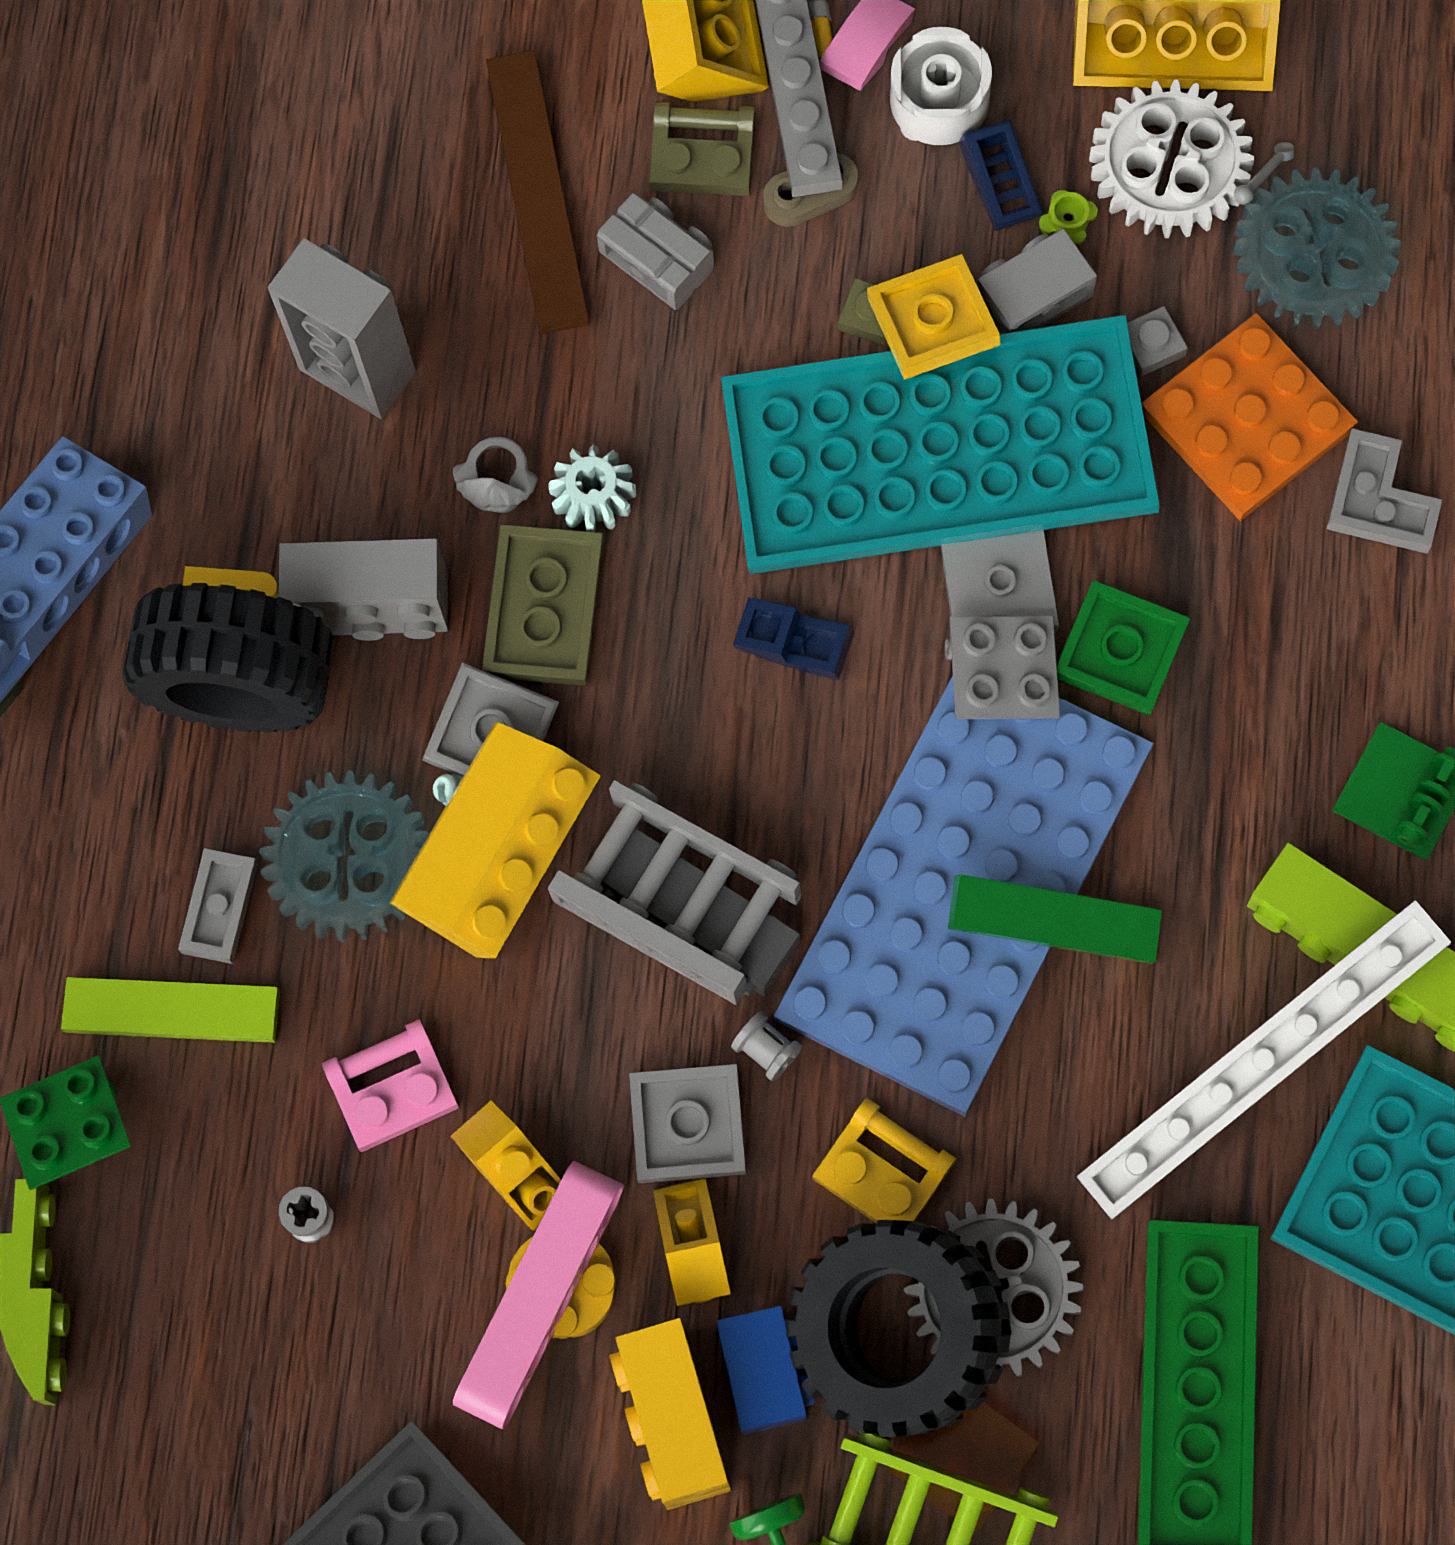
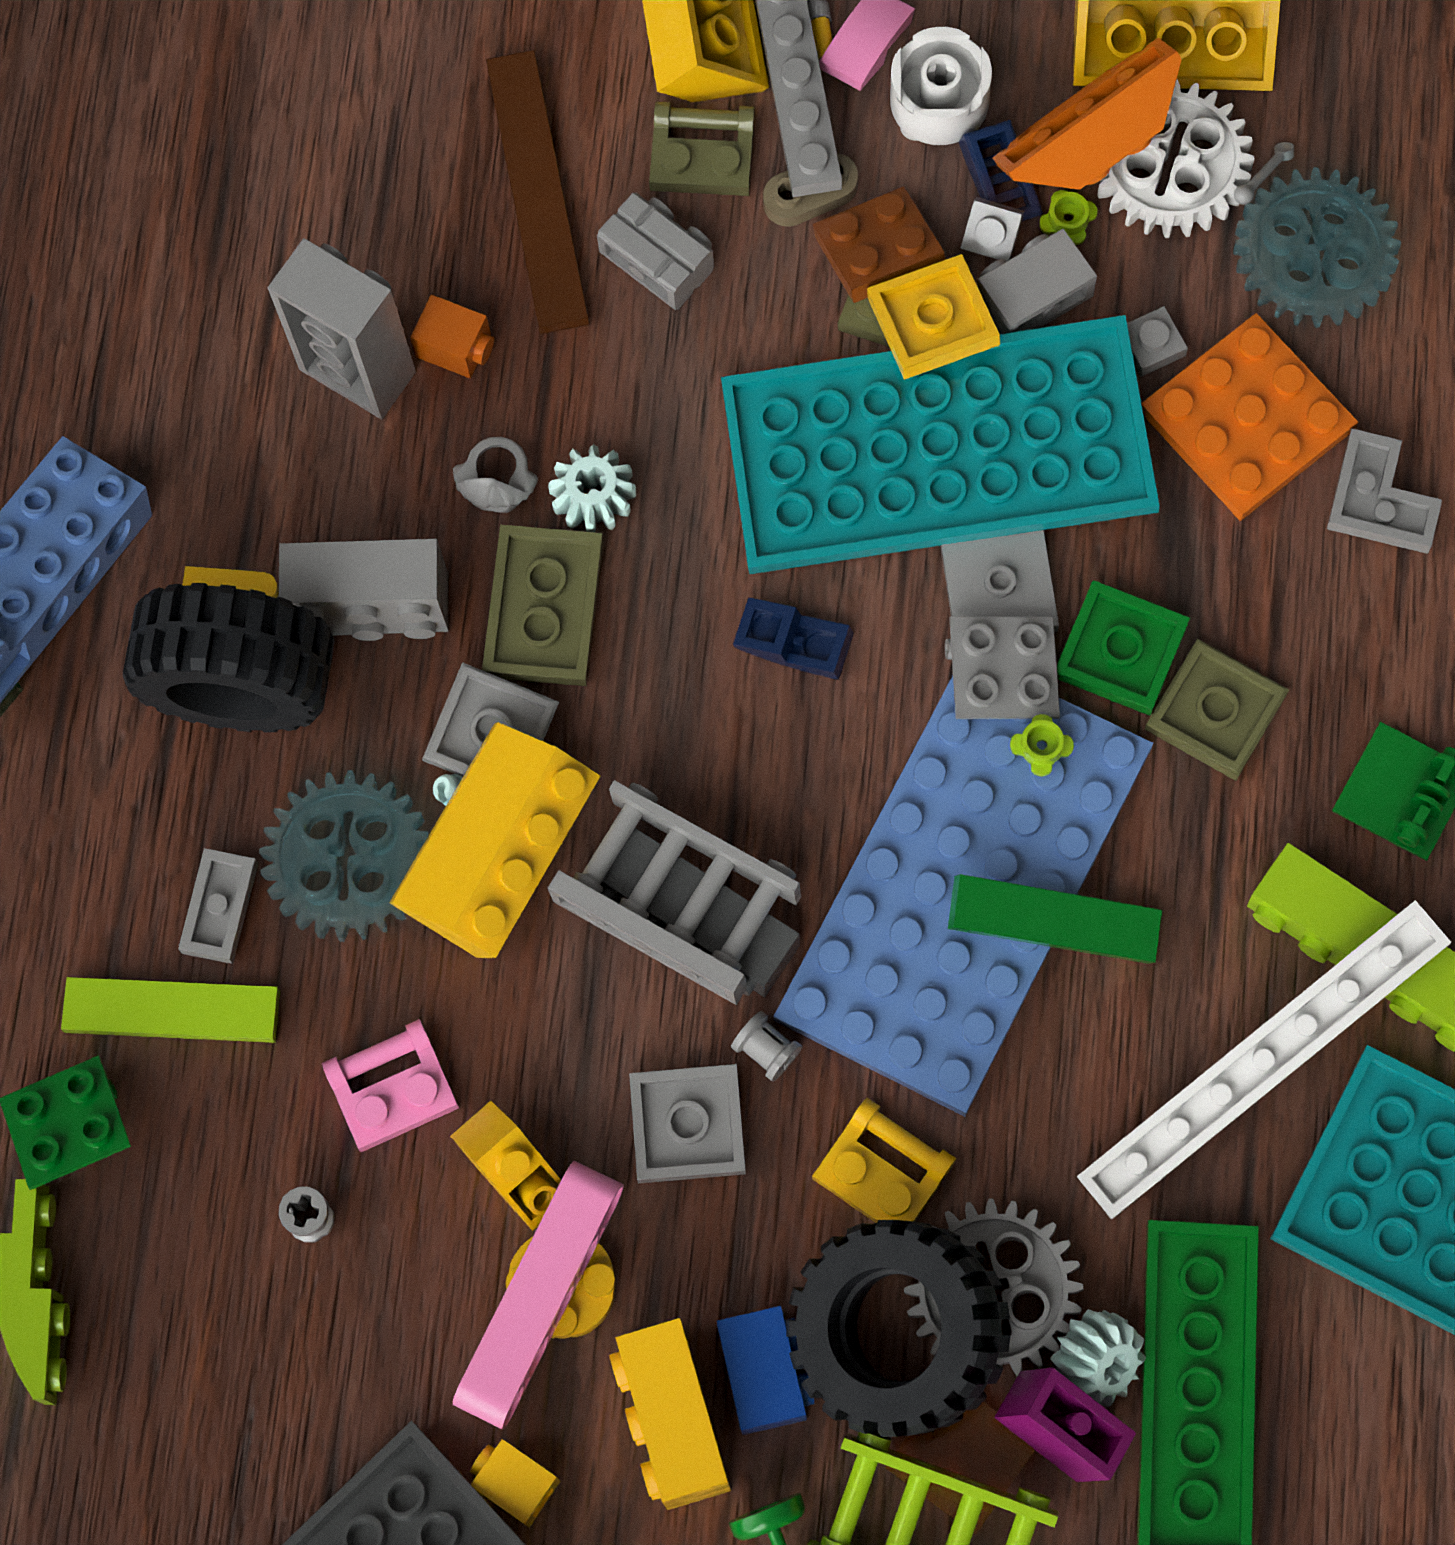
yellow slope [653,1178,731,1306] -> none
none -> orange brick [410,294,494,379]
none -> yellow brick [470,1439,561,1528]
none -> dark orange plate [812,186,945,303]
none -> light grey plate [961,197,1025,262]
none -> orange wedge [993,37,1182,190]
none -> magenta brick [994,1367,1136,1482]
none -> lime plate [1010,714,1074,777]
none -> light aqua gear [1050,1309,1146,1408]
none -> olive tile [1145,639,1289,781]

